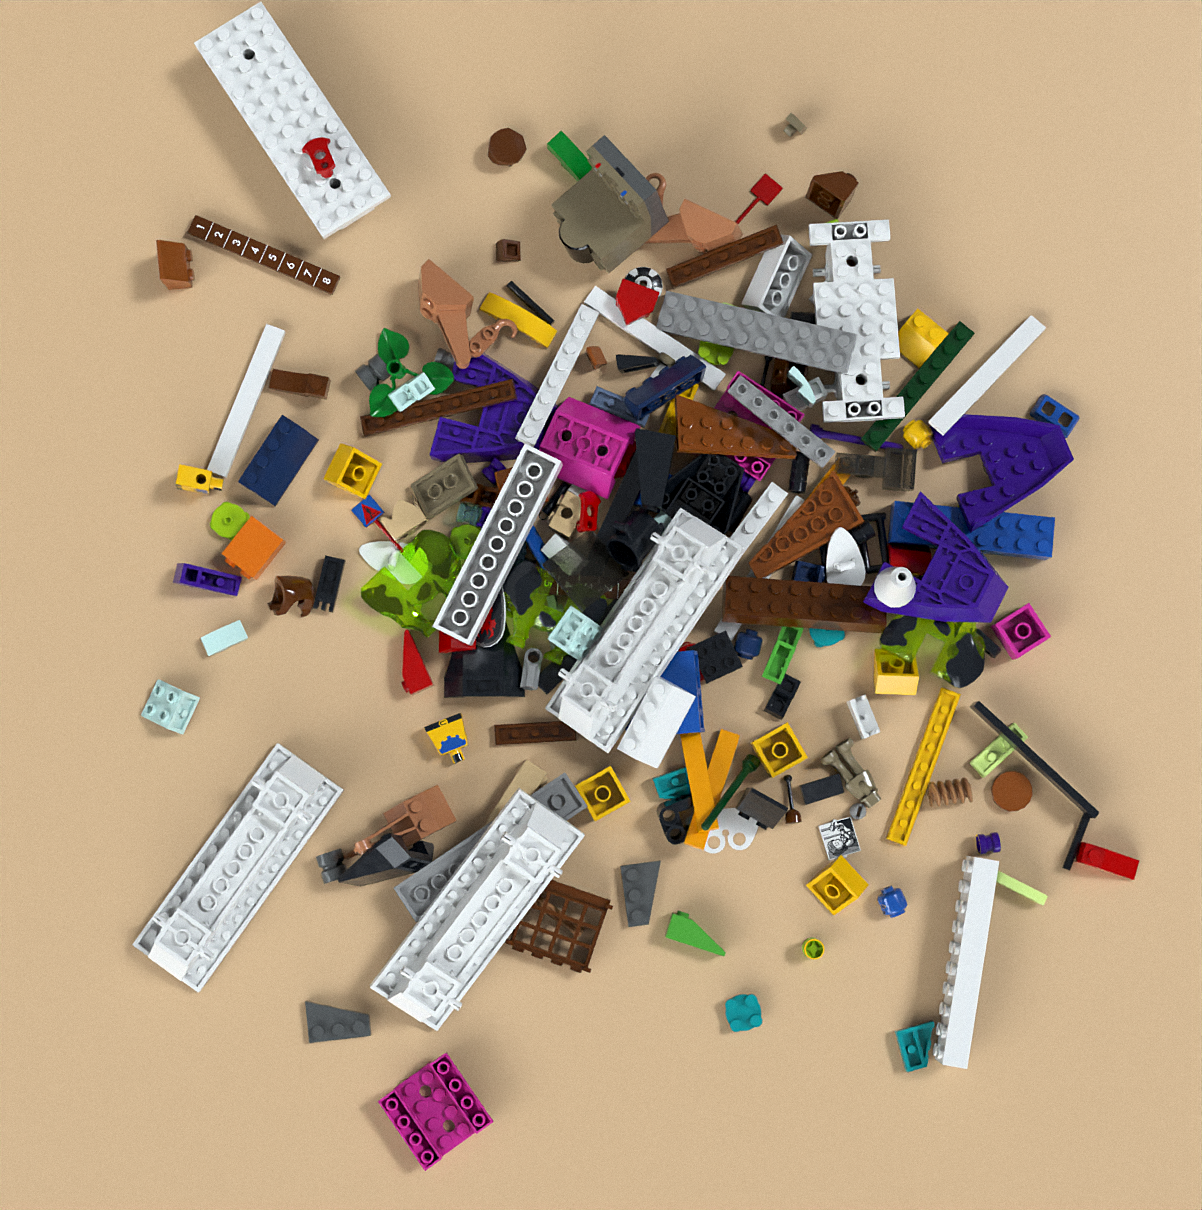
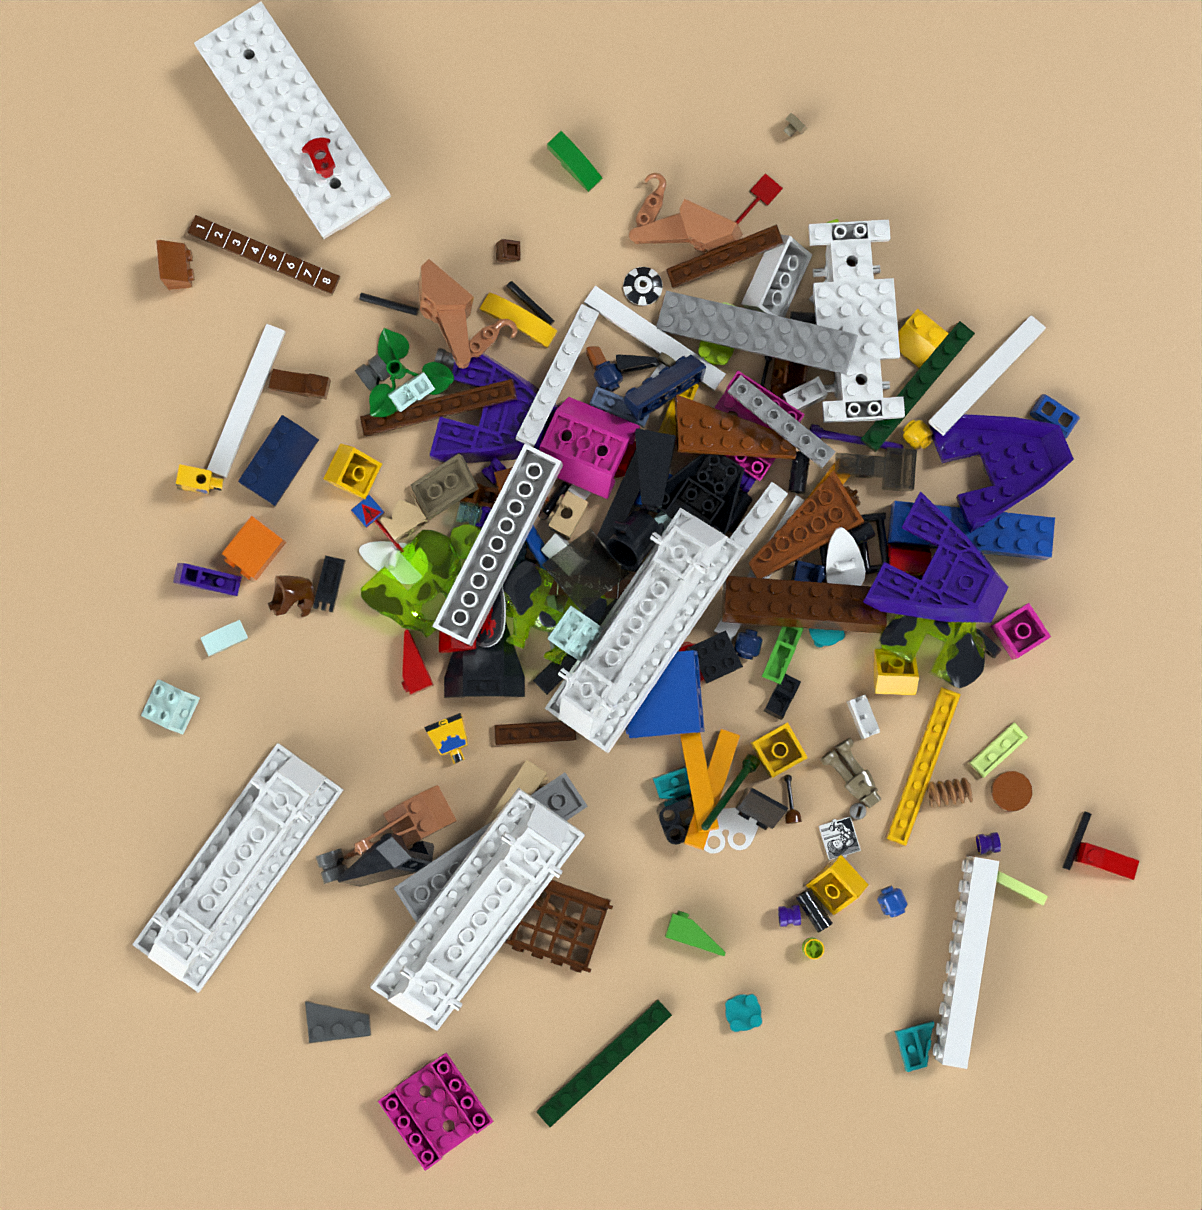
lime piece [210,502,250,541] -> none
reddish brown hat [488,128,527,167] -> none
light grey piece [520,648,543,691] -> none
dark tan piece [552,135,669,273] -> none
yellow brick [575,766,631,821] -> none
red piece [576,491,601,533] -> none
red slope [615,279,660,326] -> none
white slope [617,676,696,768] -> none
dark grey wing [620,860,661,927] -> none
light aqua slope [787,366,816,408] -> none
black slope [799,773,844,805] -> none
reddish brown slope [805,171,859,219] -> none
white cone [874,567,916,607] -> none
black tile [970,701,1099,818] -> none
none -> black bar [359,293,419,316]
none -> dark green plate [536,999,672,1127]
none -> dark blue head [594,361,623,392]
none -> dark purple wheel [778,905,801,927]
none -> black axle [796,888,833,933]

